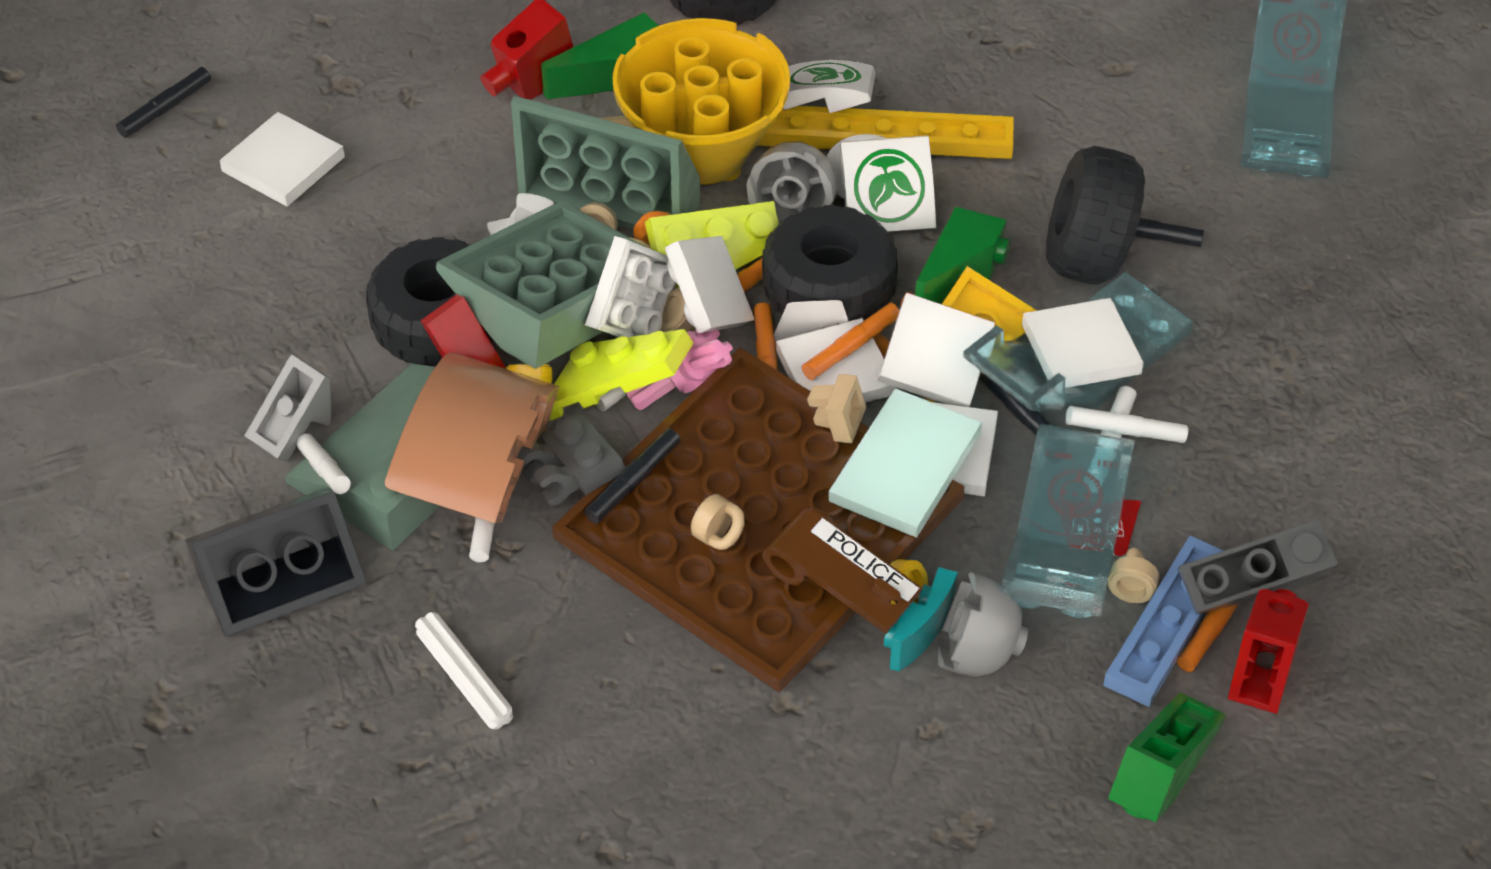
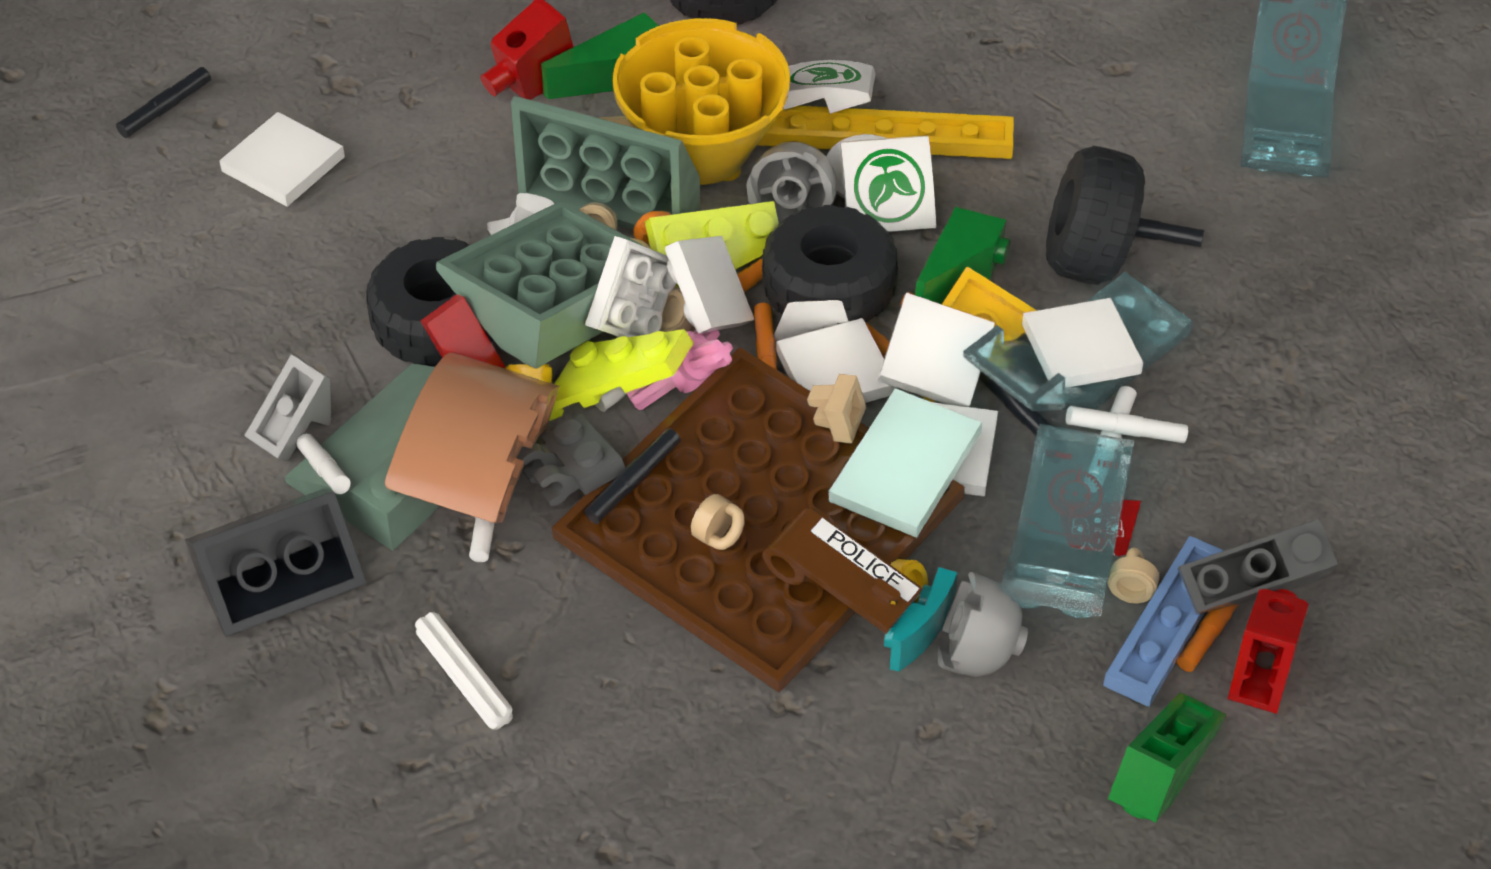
orange piece [802,303,900,380] -> none

